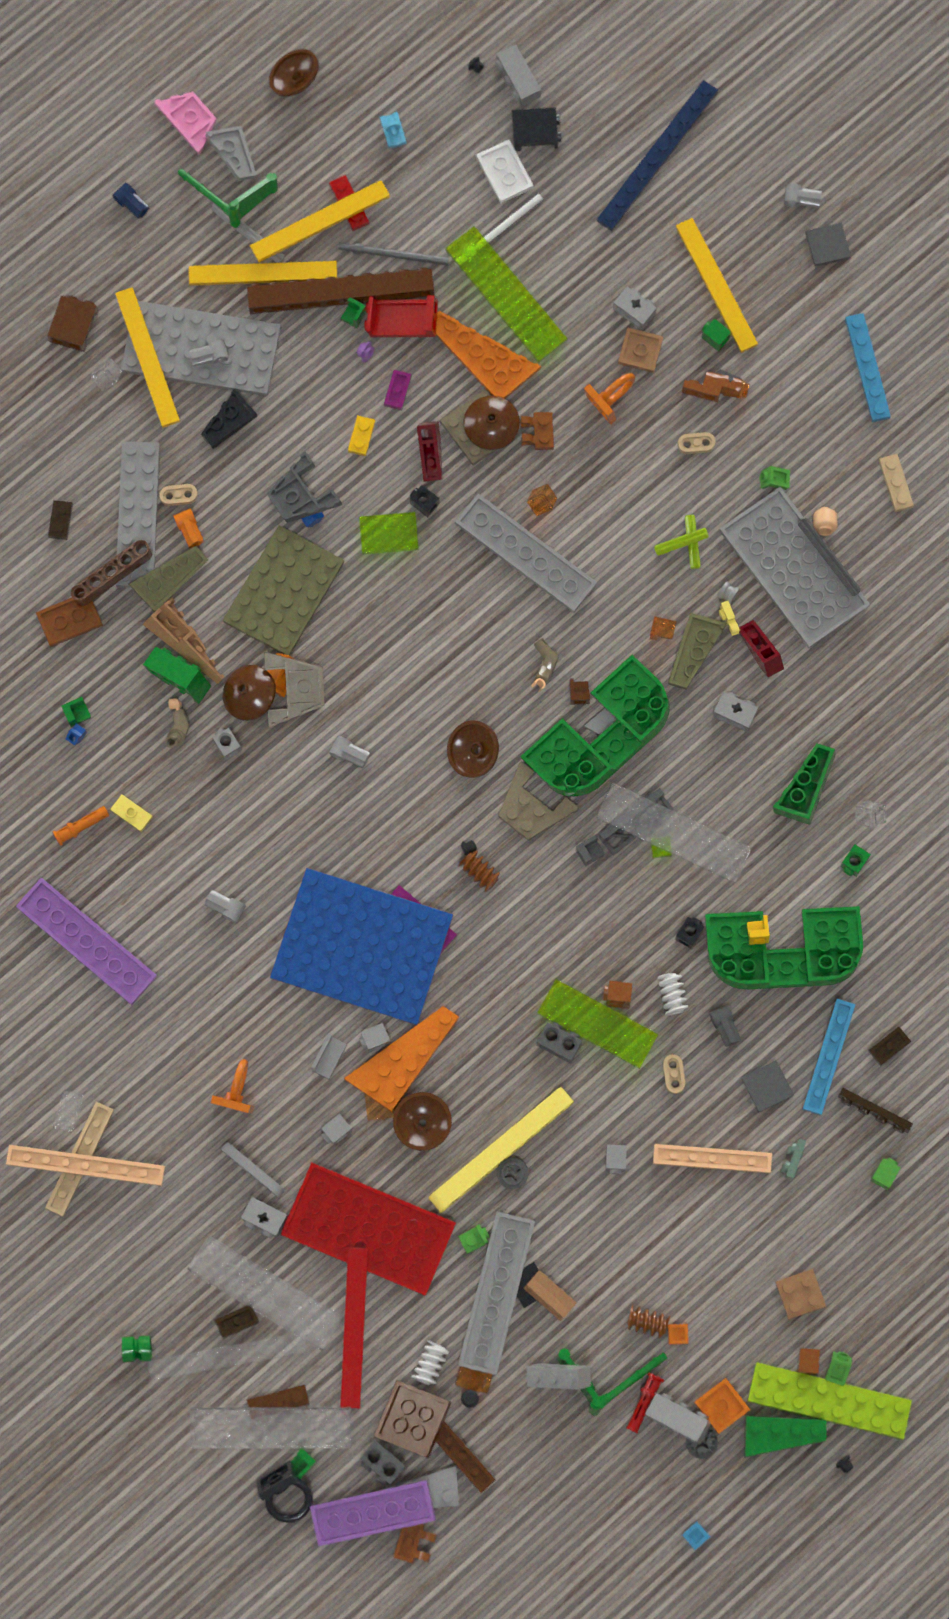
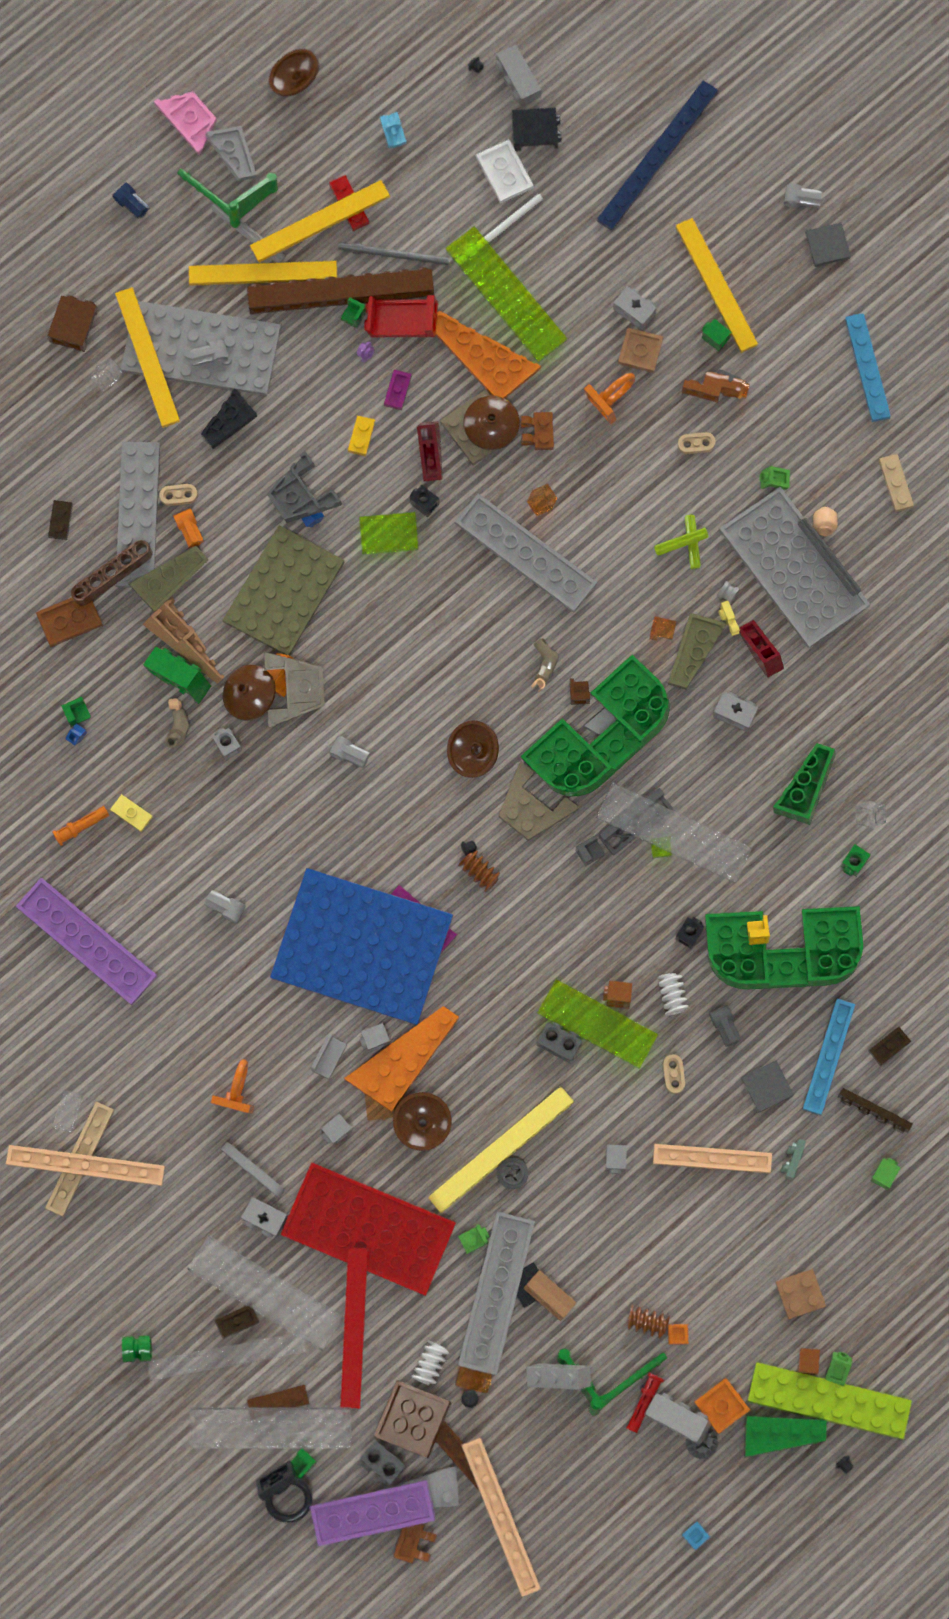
none -> light nougat plate [461,1438,541,1597]

